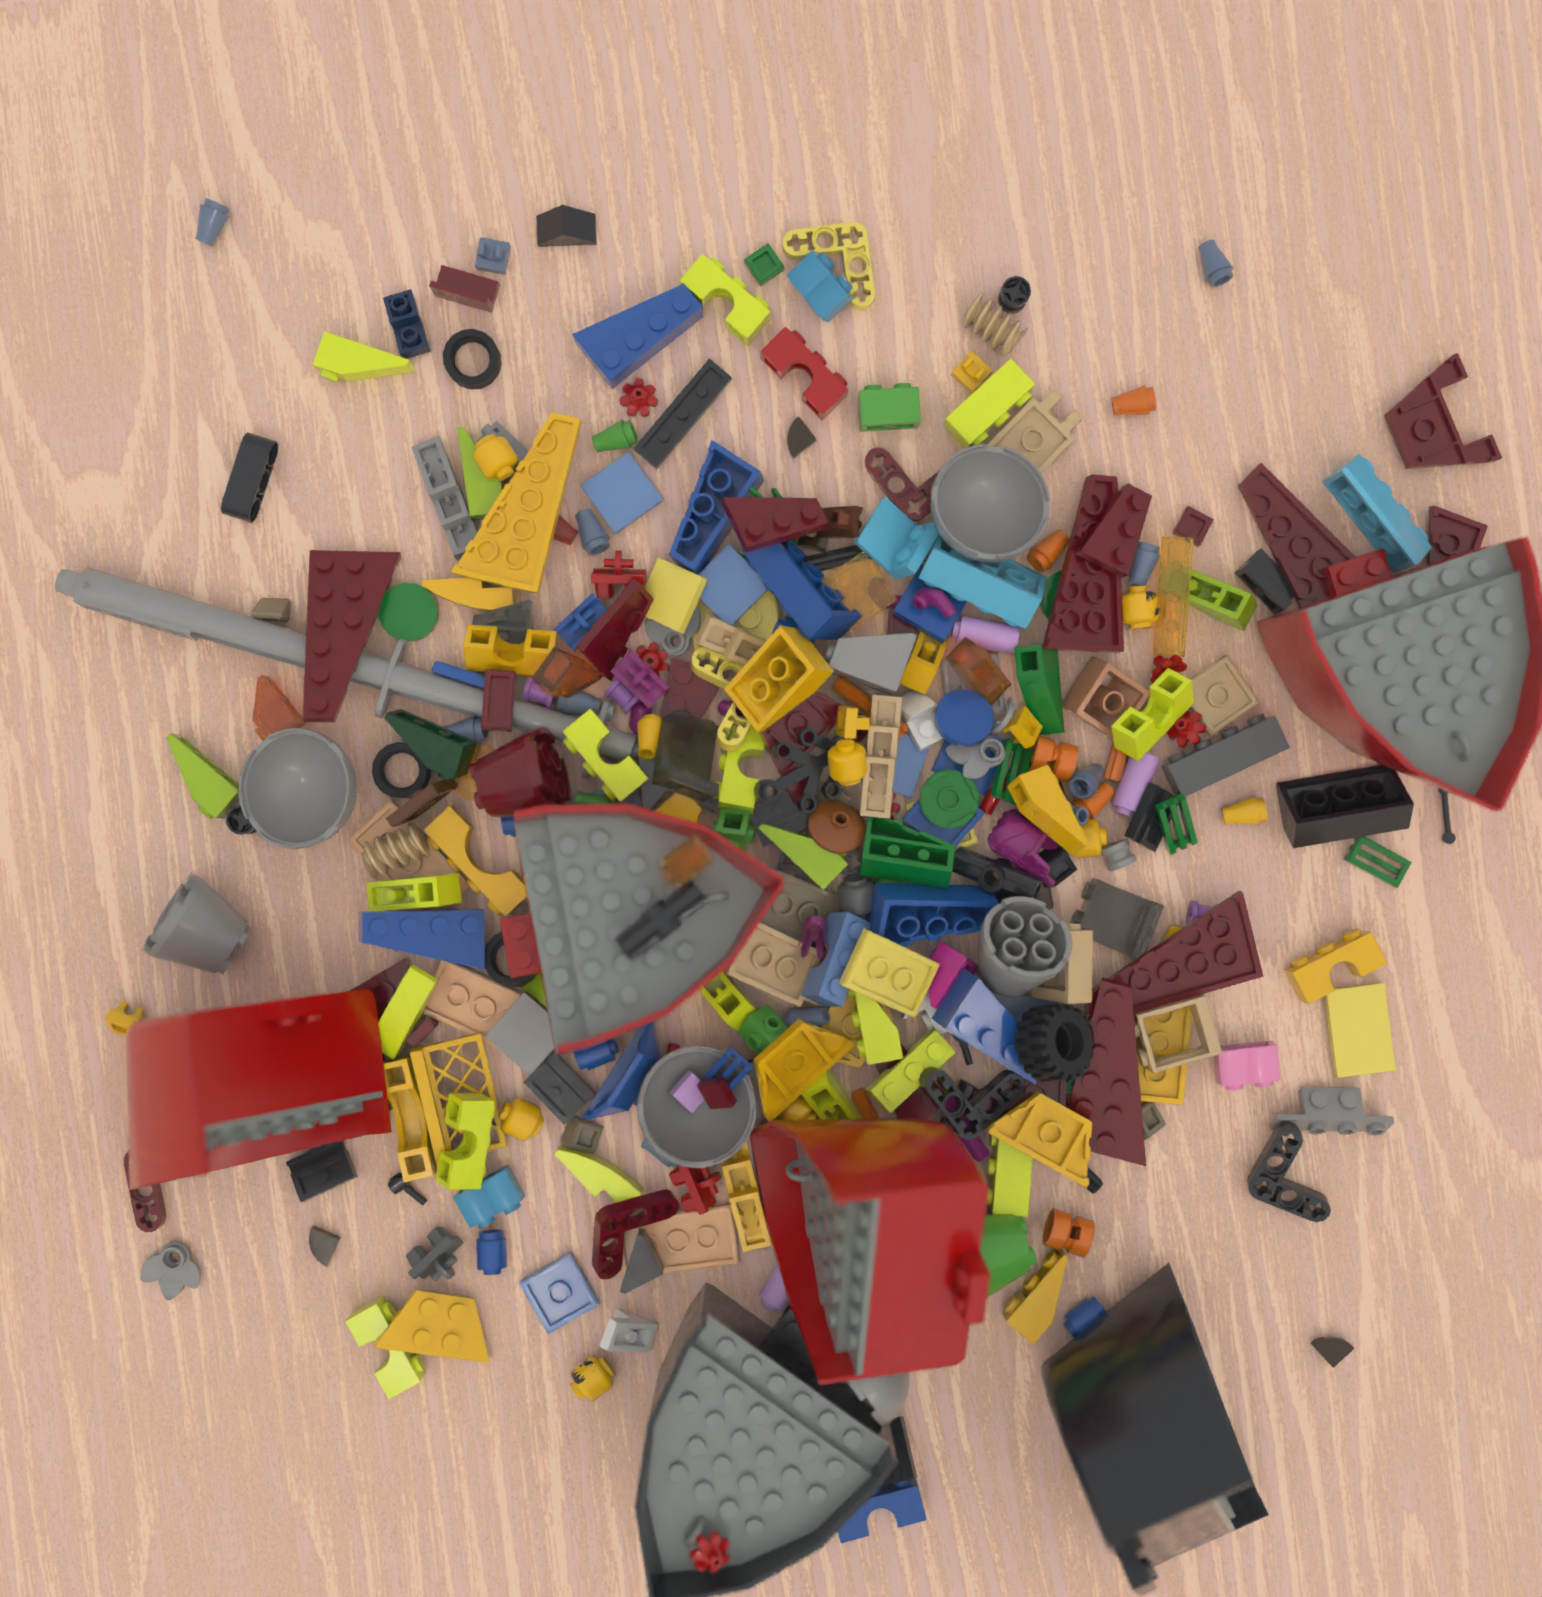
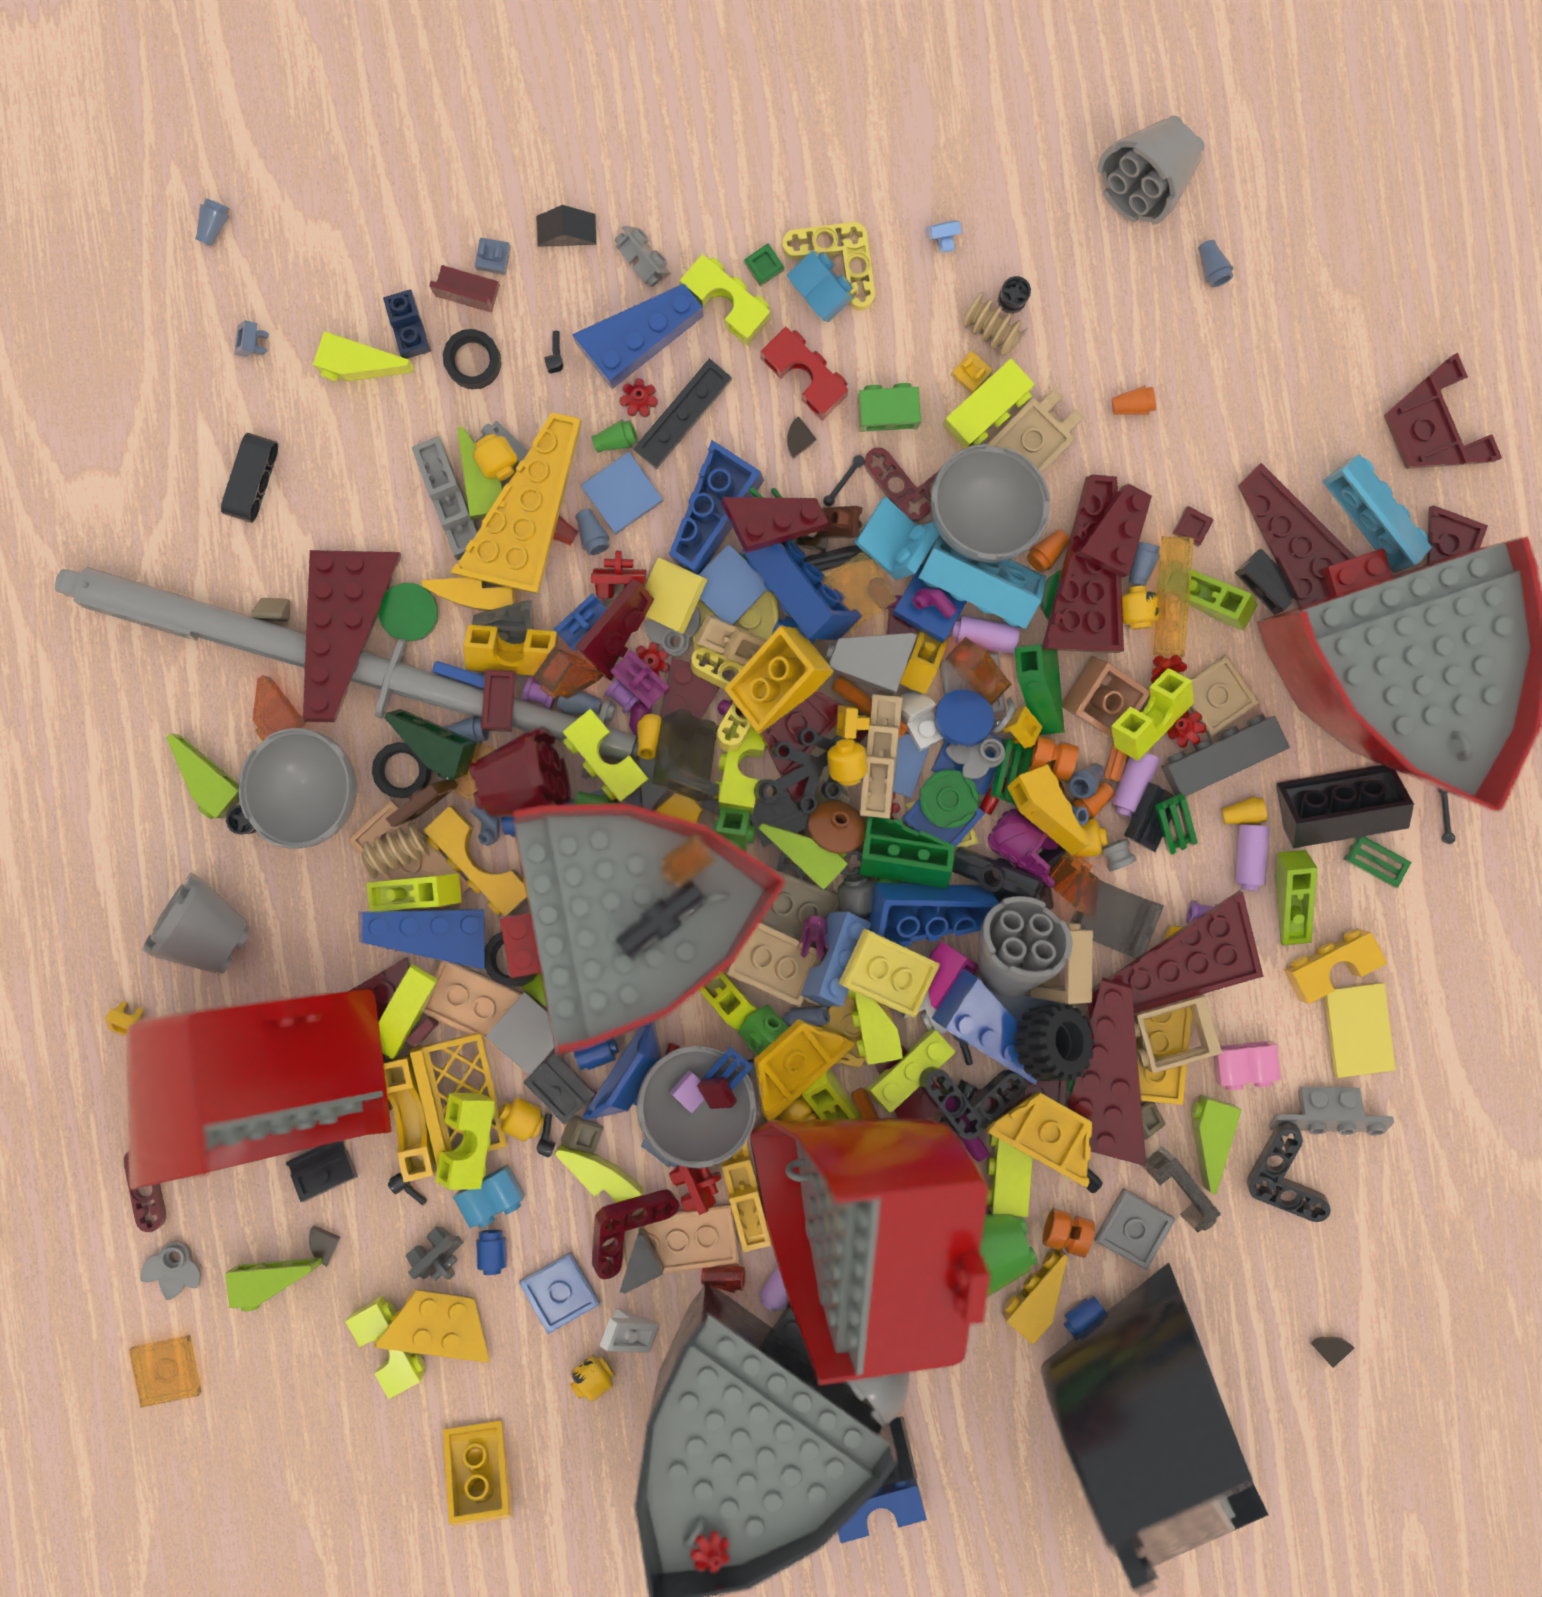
none -> clear yellow tile [129,1335,202,1408]
none -> lime slope [225,1258,322,1311]
none -> sand blue tile [234,320,269,357]
none -> yellow slope [443,1420,514,1527]
none -> sand blue arm [470,805,500,846]
none -> black hand [536,1114,556,1157]
none -> black hand [544,330,564,374]
none -> light grey hinge [614,226,671,287]
none -> clear red cone [701,1263,746,1293]
none -> black hinge [823,455,865,507]
none -> light blue tile [926,220,962,252]
none -> clear orange slope [1049,852,1099,919]
none -> light grey tile [1094,1188,1176,1270]
none -> light grey cone [1097,115,1205,225]
none -> clear smoke panel [1140,1146,1221,1233]
none -> lime slope [1191,1094,1242,1195]
none -> lavender brick [1235,824,1270,891]
none -> lime slope [1275,850,1317,946]

